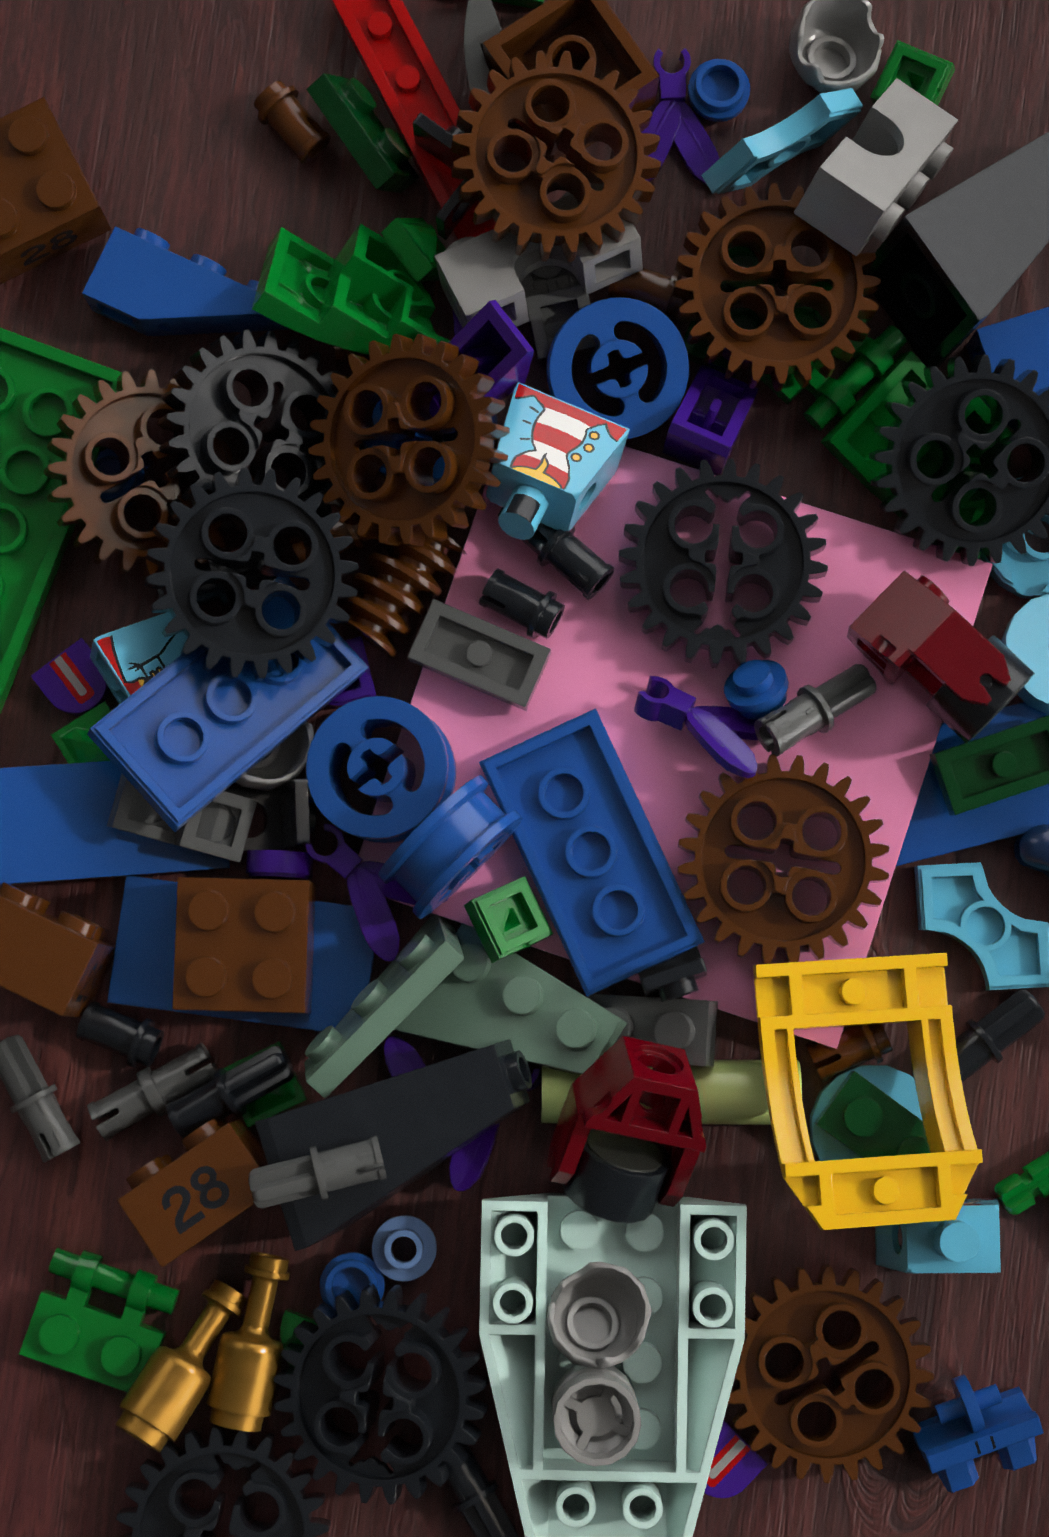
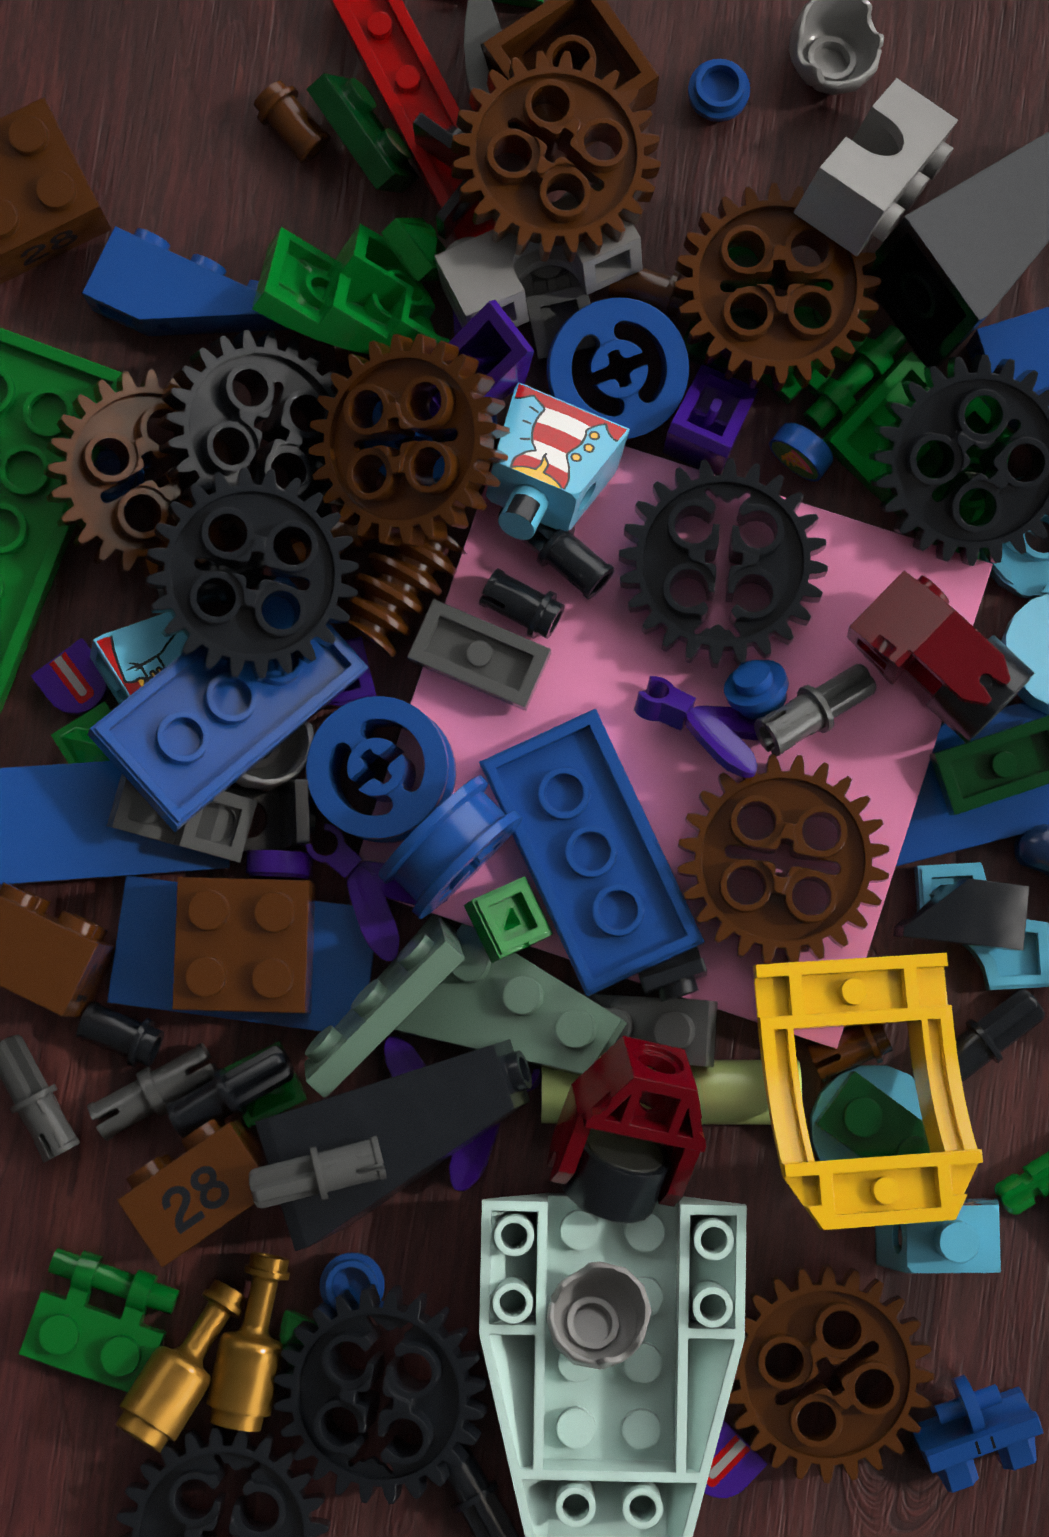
medium blue plate [372,1215,437,1282] -> none
light grey wheel [551,1365,641,1466] -> none
dark purple piece [641,48,720,186] -> none
medium azure tile [701,88,863,194] -> none
green tile [870,40,955,106] -> none
none -> blue tile [769,423,833,482]
none -> black slope [893,879,1029,951]

